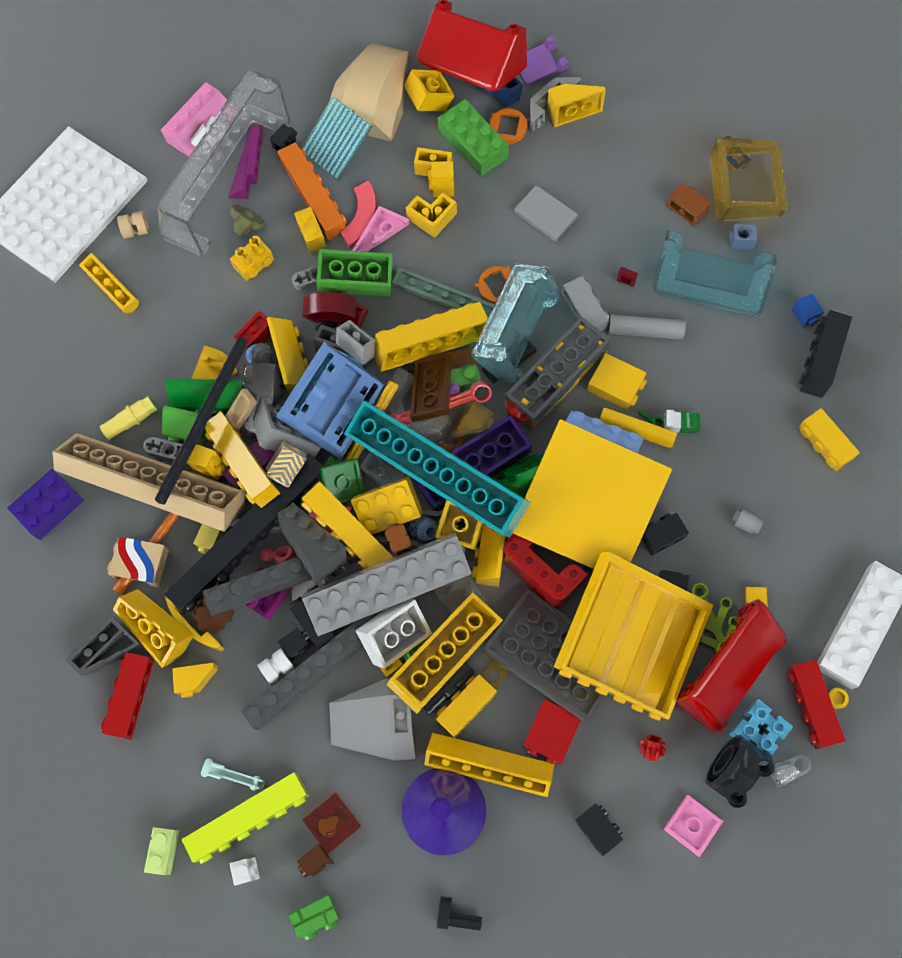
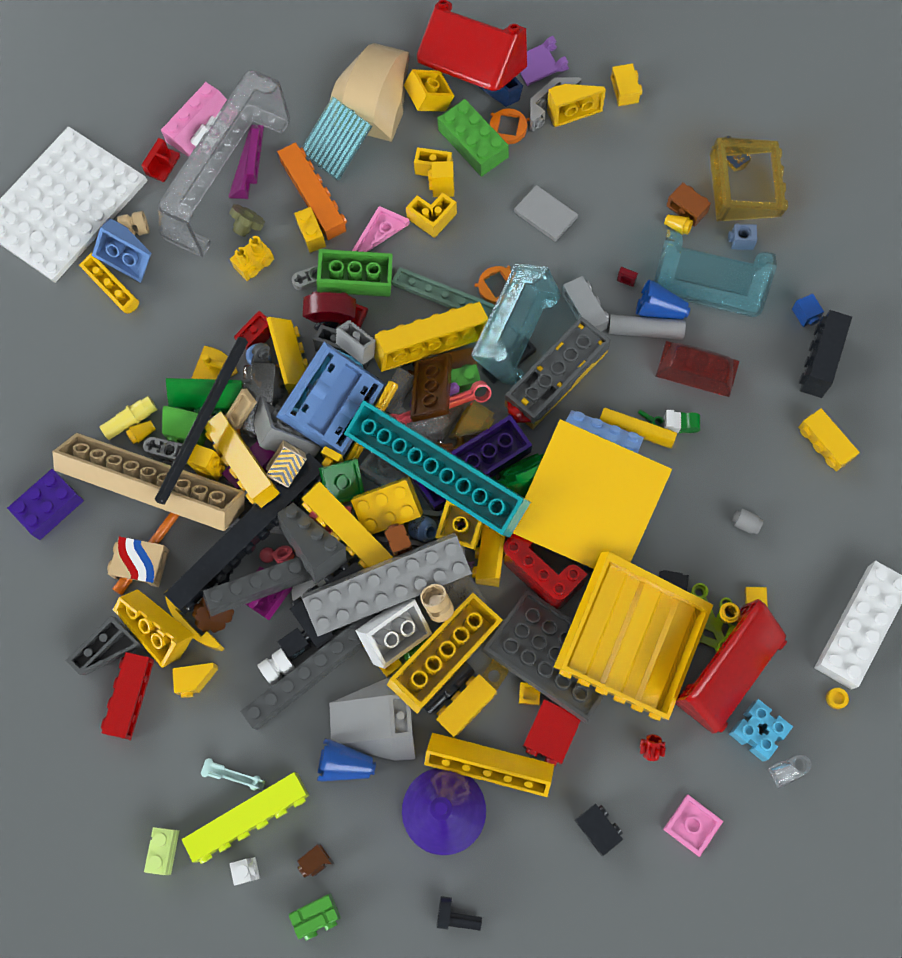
light yellow brick [193,524,225,554] -> none
black brick [270,124,297,151] -> none
clear red tile [303,792,362,854] -> none
coral tile [340,180,376,248] -> none
yellow brick [587,353,647,411] -> none
black brick [642,513,689,556] -> none
black piece [705,735,774,808] -> none
red brick [787,659,846,750] -> none
none -> medium blue slope [92,218,152,283]
none -> yellow cone [125,420,156,444]
none -> red panel [141,138,180,182]
none -> blue cone [317,738,376,782]
none -> yellow tile [321,446,344,467]
none -> tan wheel [420,584,454,622]
none -> yellow tile [519,682,540,706]
none -> yellow brick [611,63,642,106]
none -> blue cone [636,280,690,320]
none -> clear red windscreen [655,341,739,397]
none -> yellow cone [664,214,693,235]
none -> yellow cone [719,602,740,624]

